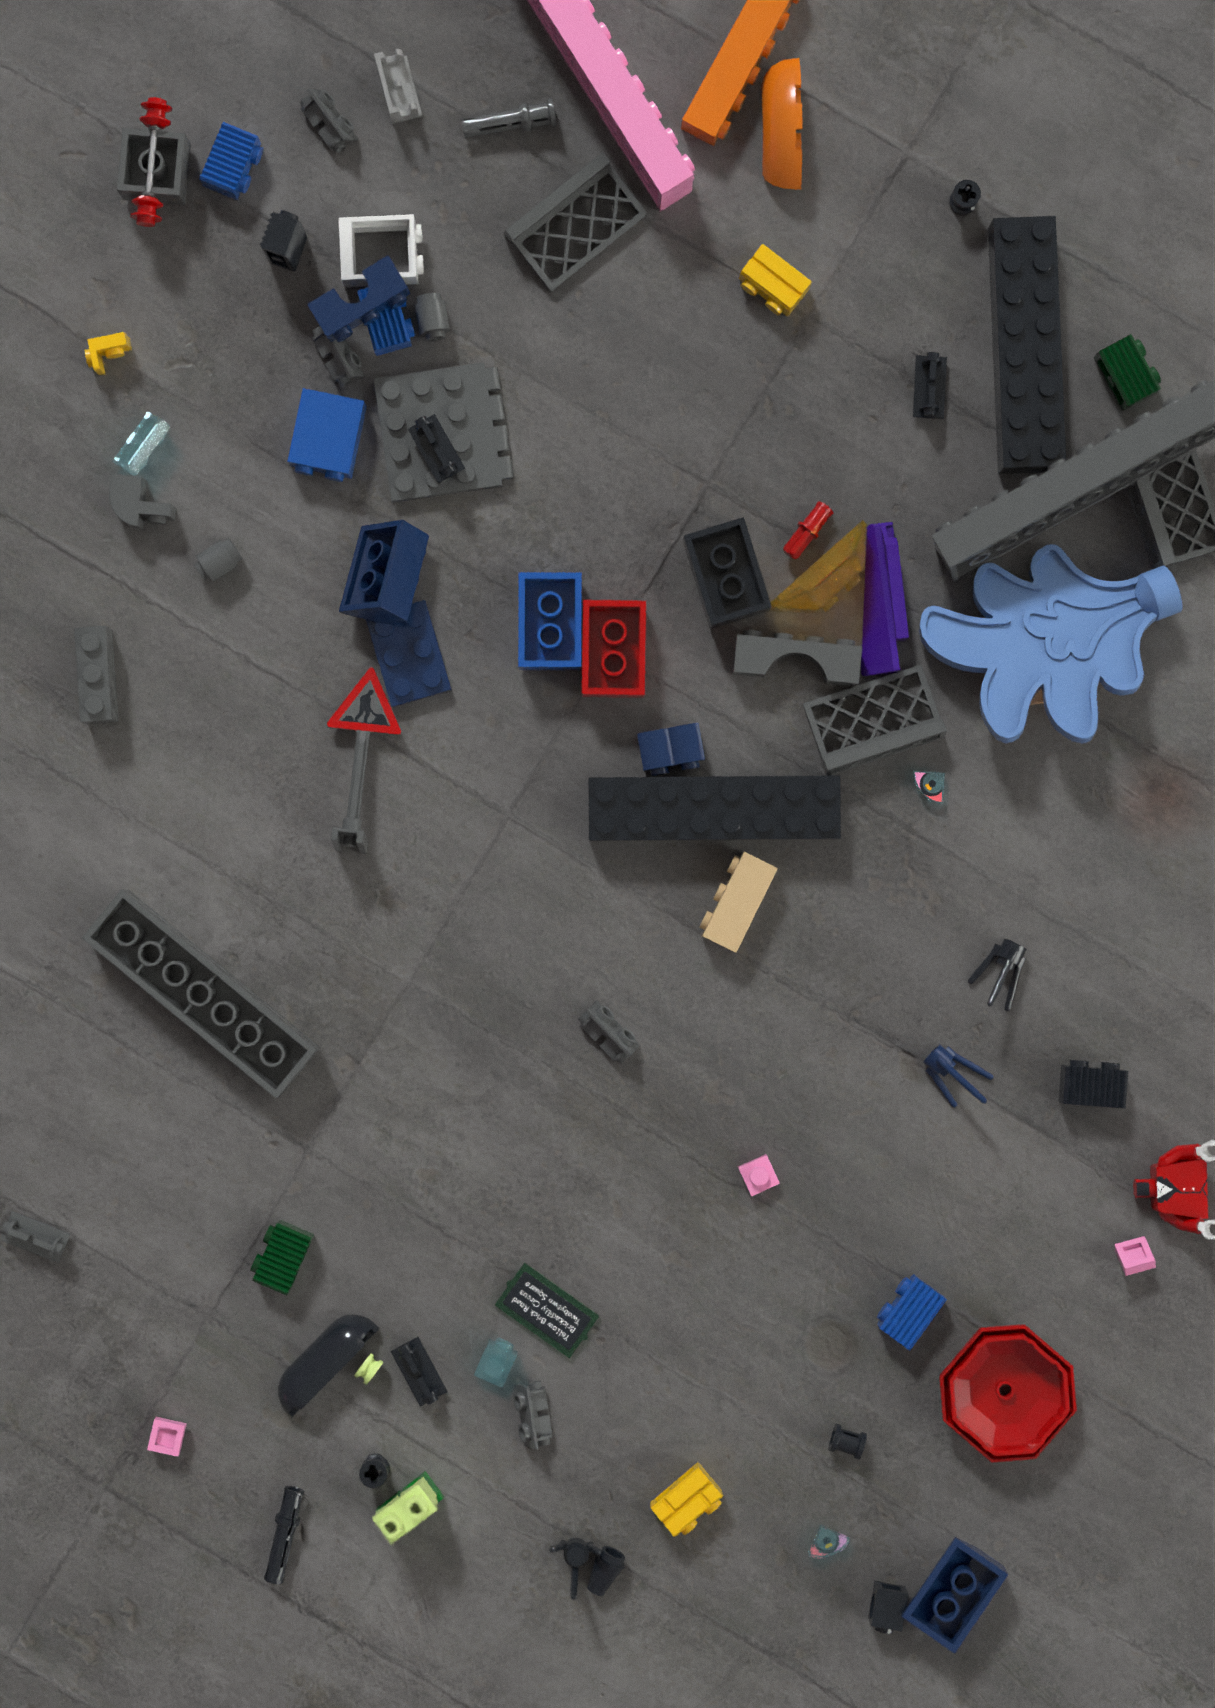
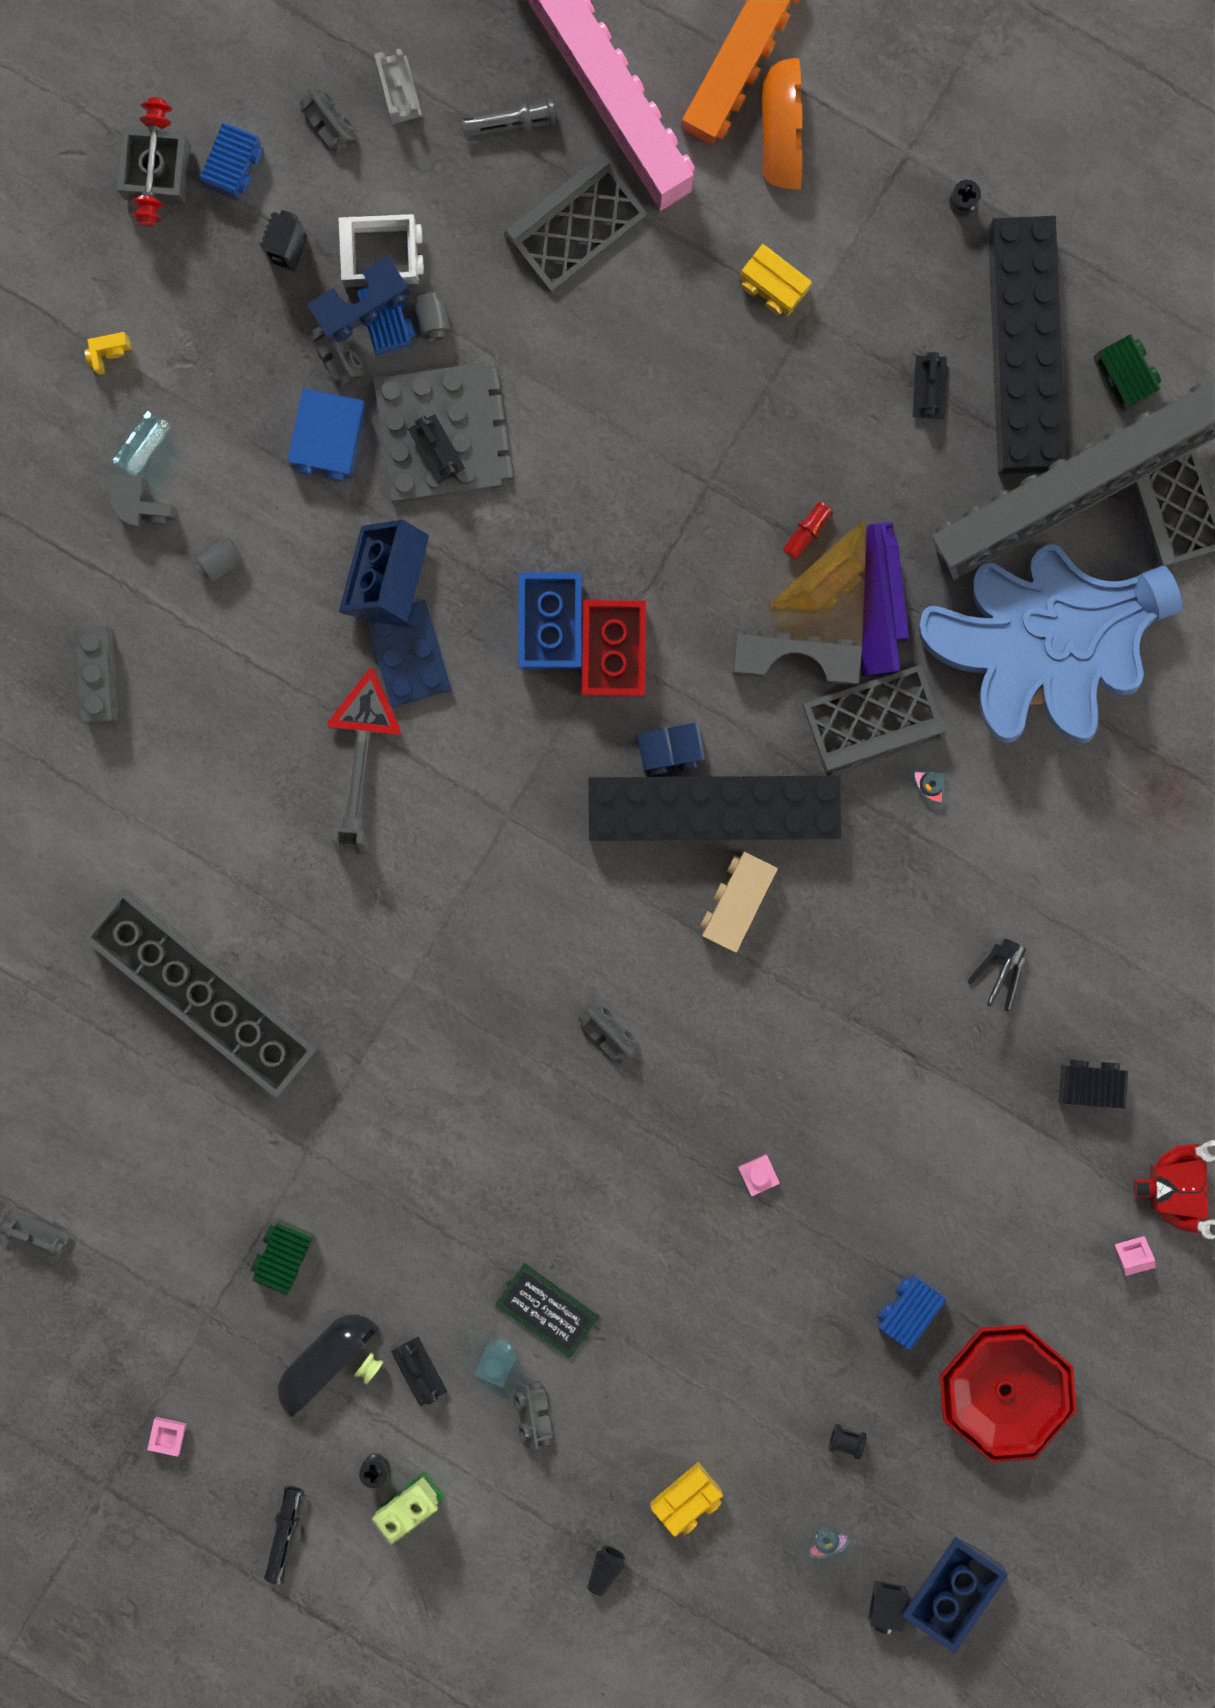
black plant [549,1538,602,1600] -> none
black brick [683,517,772,629] -> none
dark blue plant [923,1044,993,1107] -> none

